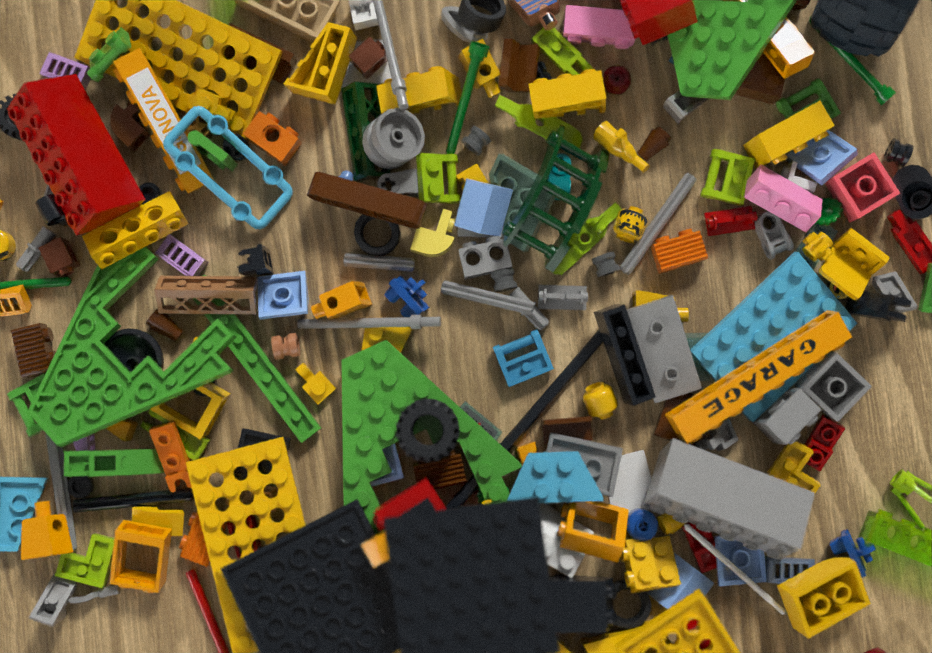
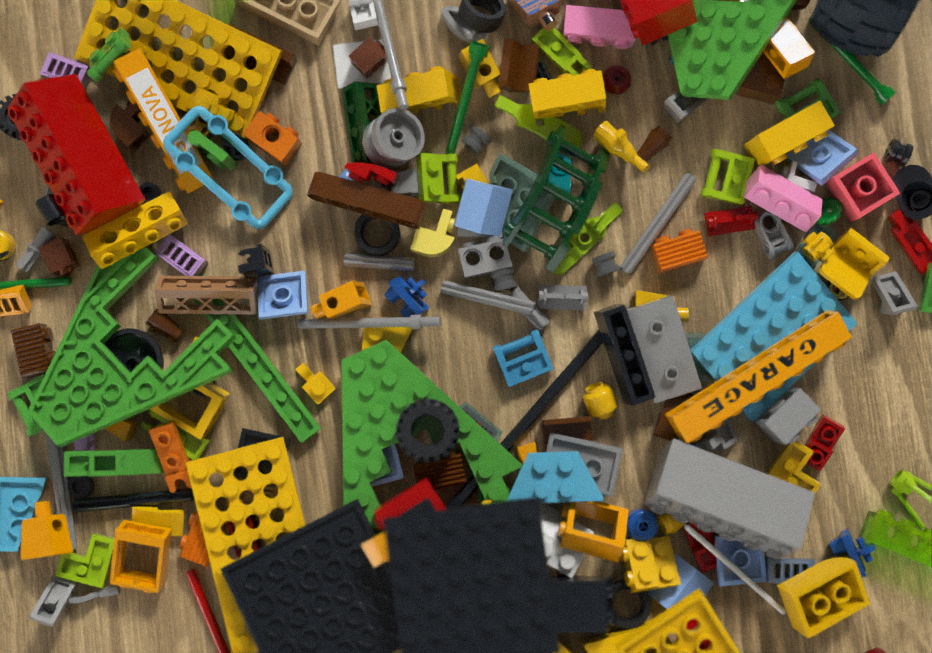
nougat wheel [271,333,300,360] -> none
yellow wedge [283,22,357,105] -> none
white sticker [608,450,651,513] -> none
yellow head [613,206,648,244] -> none
light grey brick [794,351,872,422] -> none
black hinge [845,291,912,322] -> none
none -> red slope [344,162,399,186]

